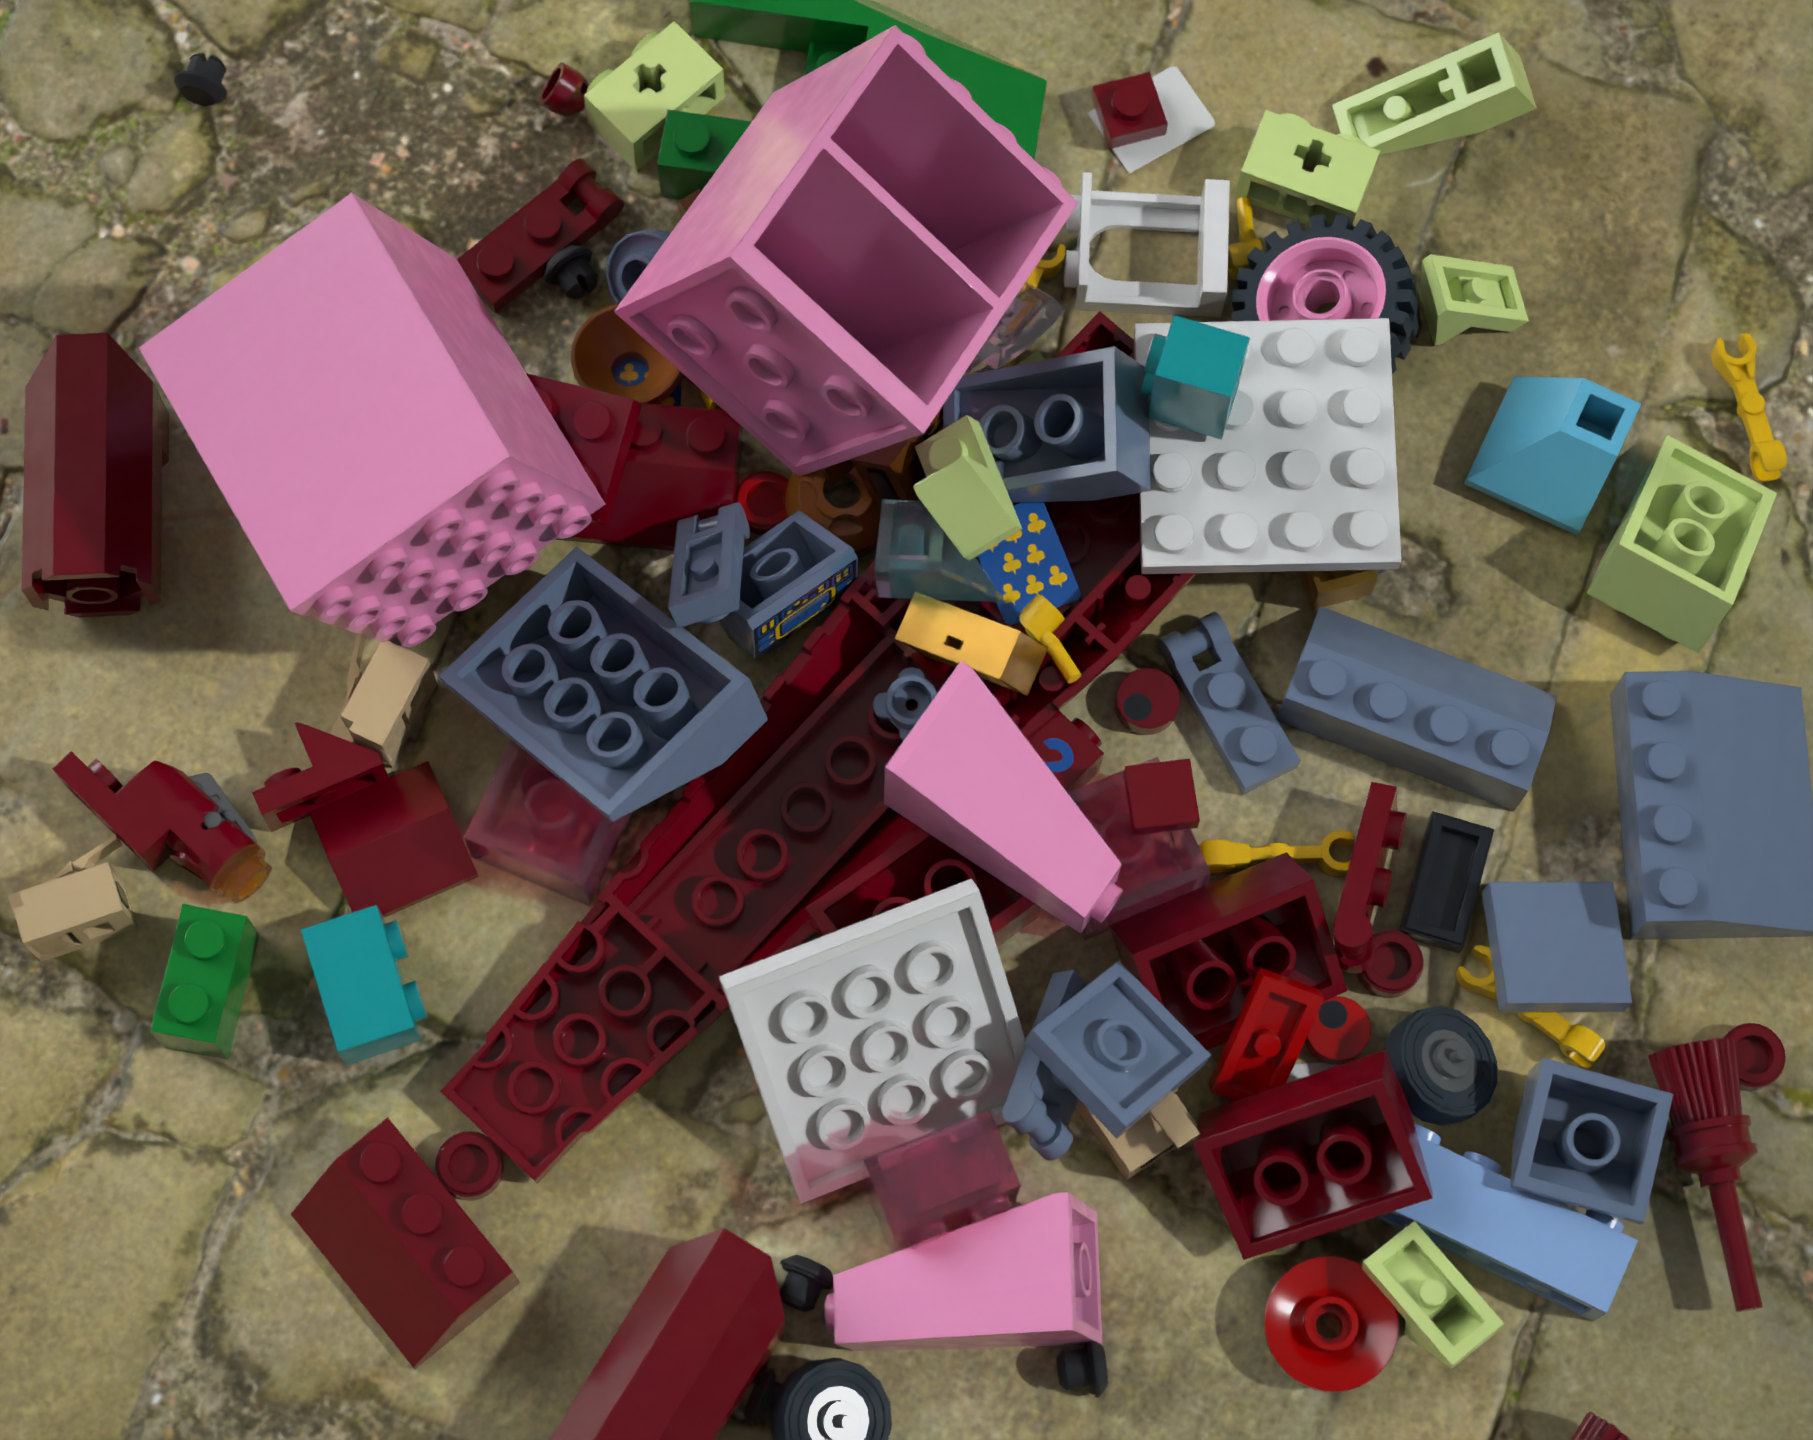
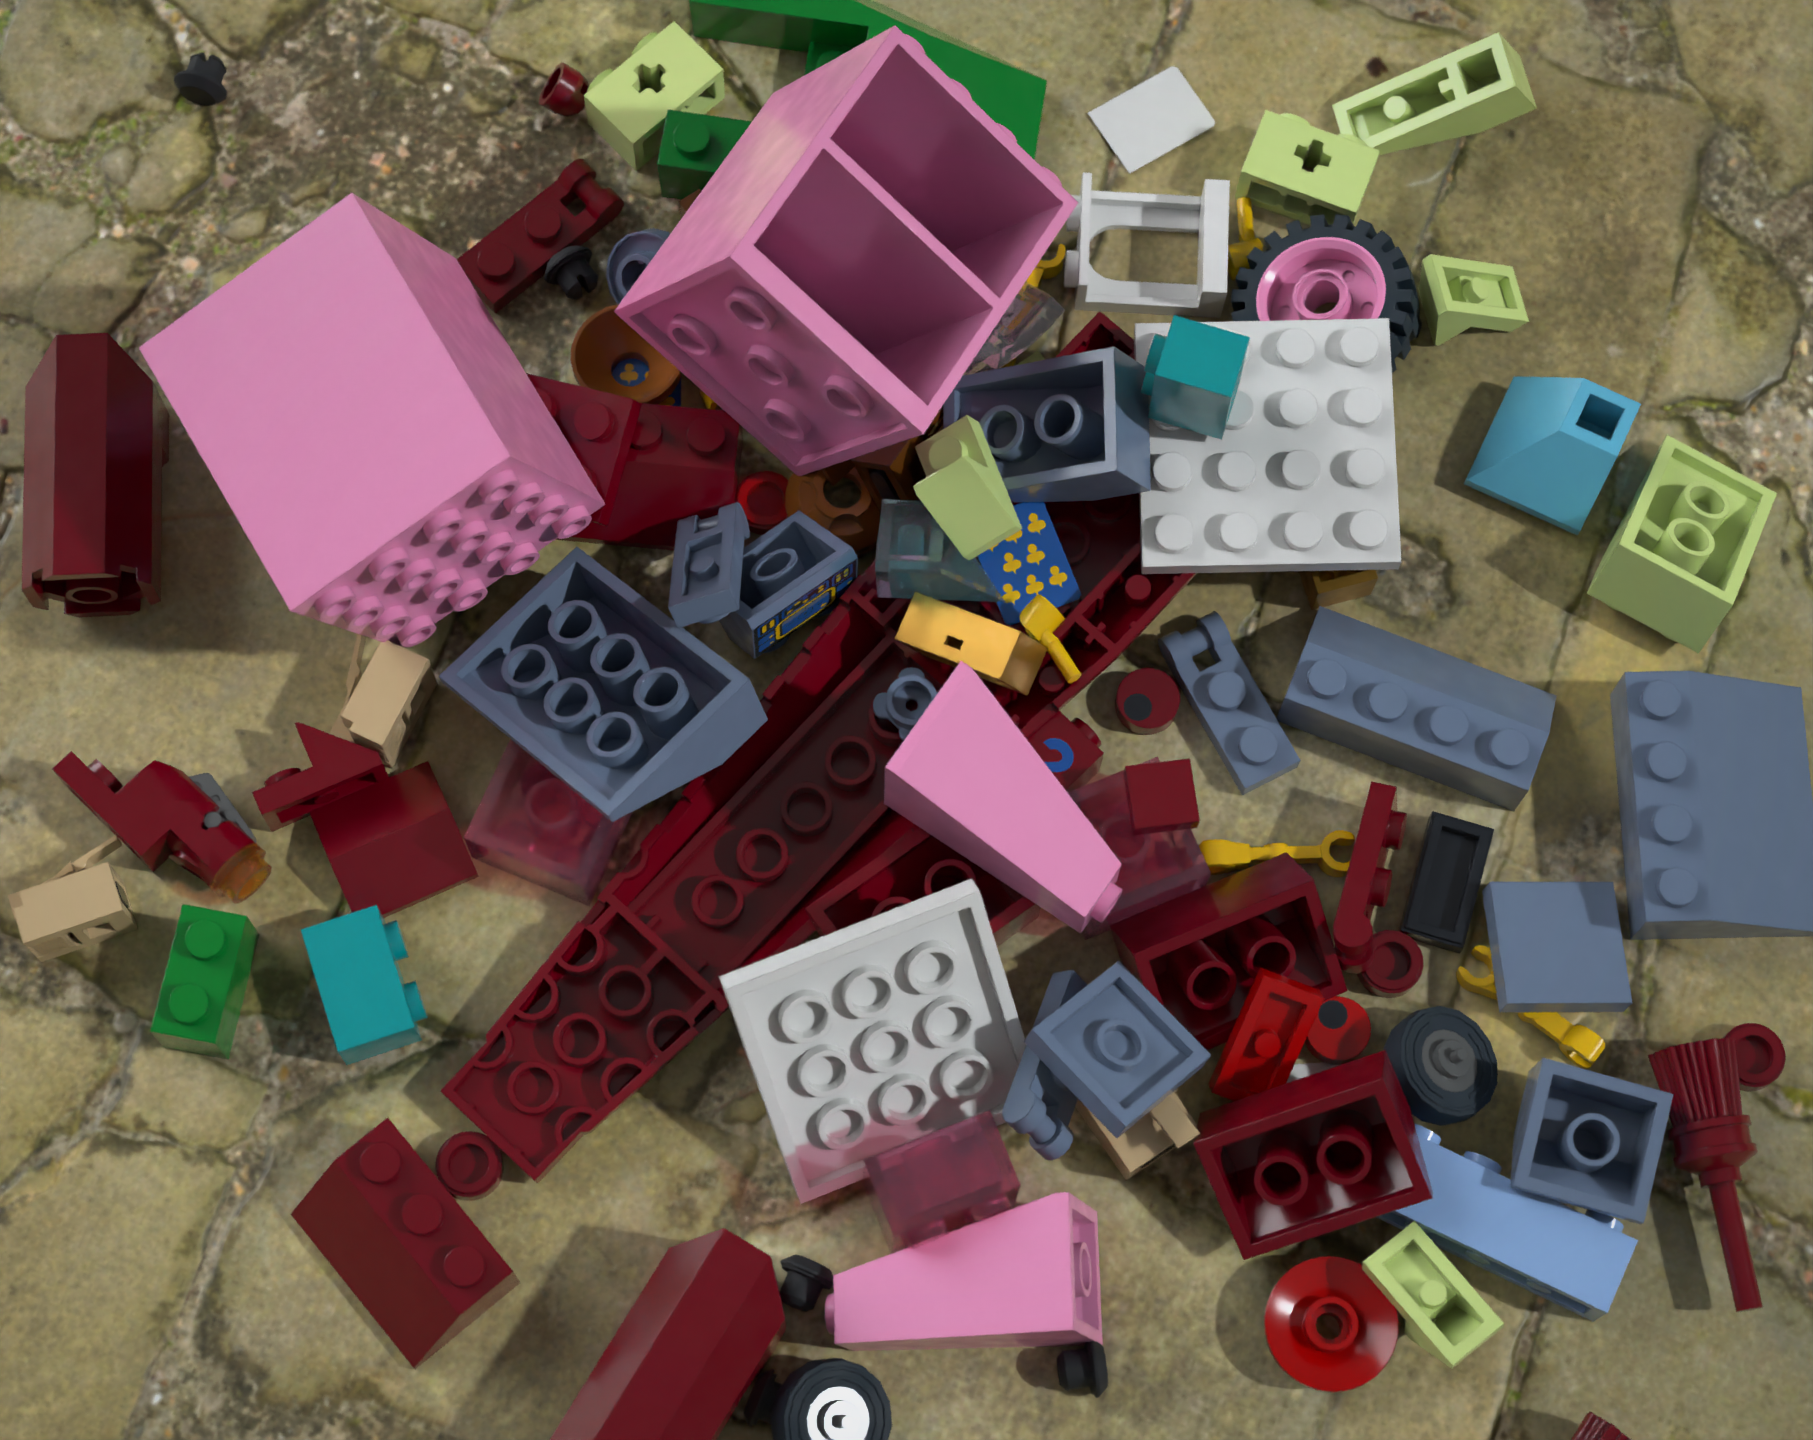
dark red plate [1091,72,1168,149] -> none
yellow piece [1711,333,1788,482] -> none

